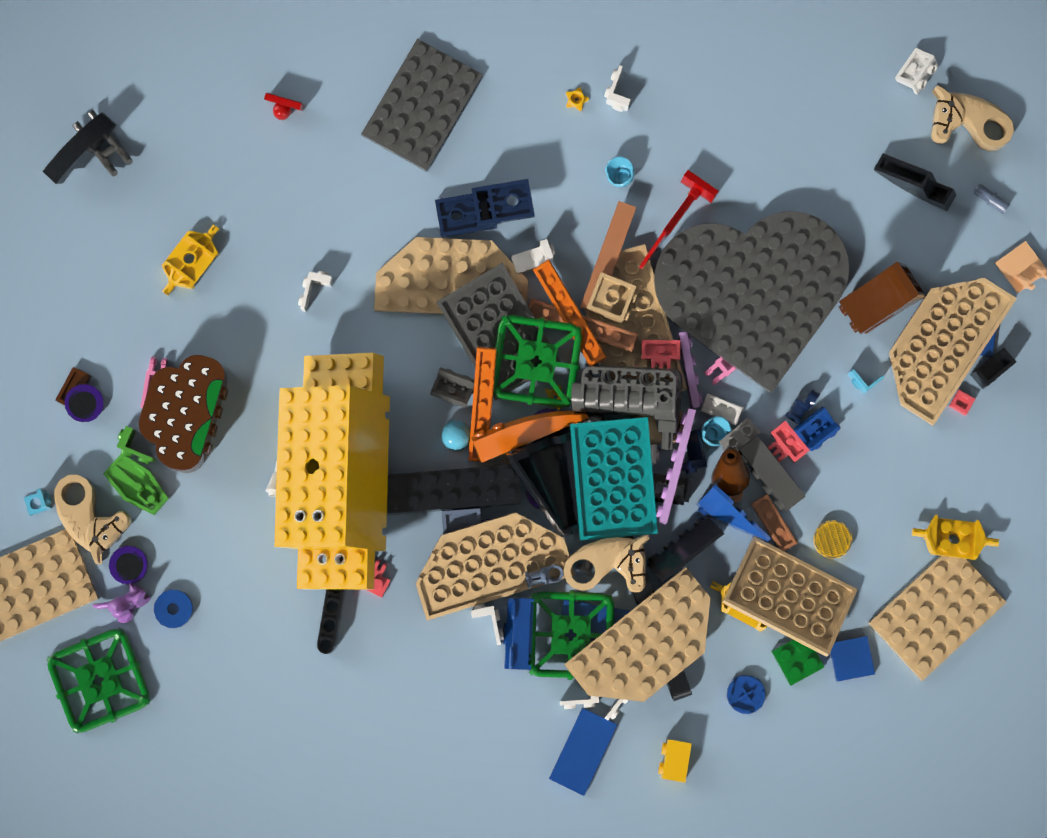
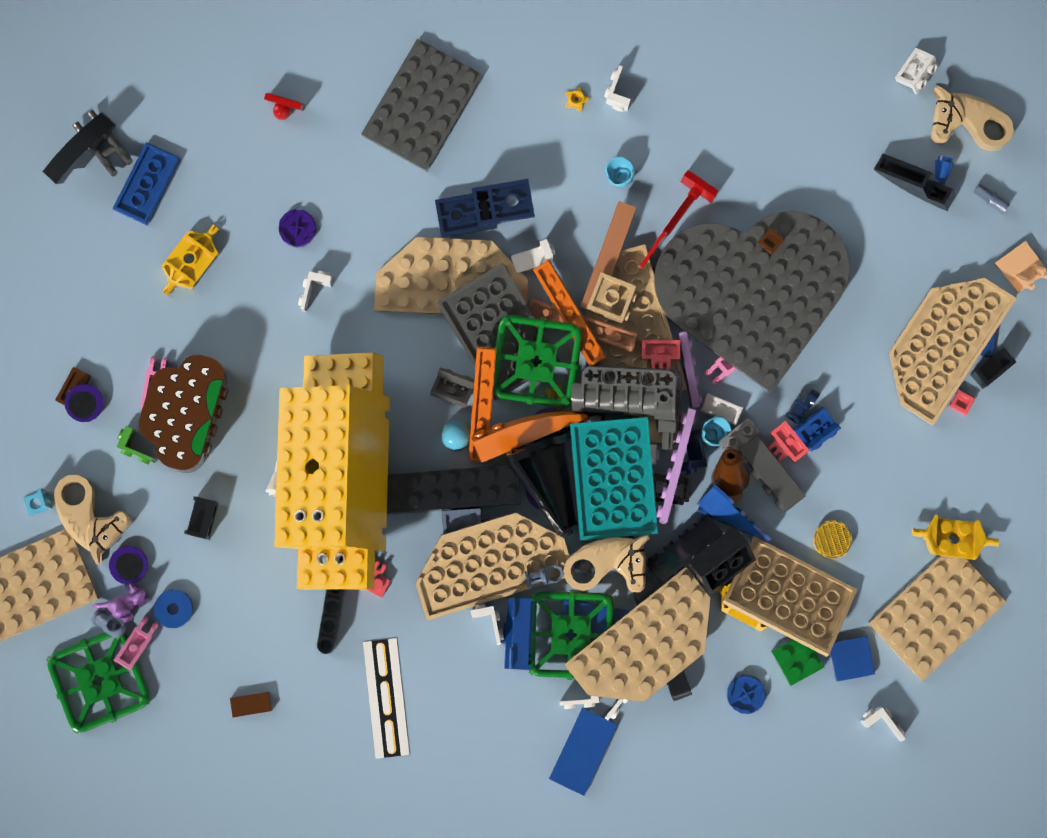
bright green piece [103,454,169,516] -> none
yellow hinge [658,739,692,783] -> none
nougat tile [751,494,798,551] -> none
reddish brown piece [839,261,926,334] -> none
medium azure bracket [848,369,884,393] -> none
none -> sand blue connector [91,609,126,637]
none -> blue tile [112,142,181,226]
none -> bright pink hinge [114,615,159,670]
none -> black panel [184,496,219,540]
none -> reddish brown tile [230,692,272,717]
none -> dark purple tile [279,210,317,248]
none -> sticker [363,638,409,759]
none -> black brick [688,527,756,595]
none -> reddish brown plate [757,228,785,255]
none -> white bracket [860,707,905,742]
none -> blue cone [935,156,954,185]

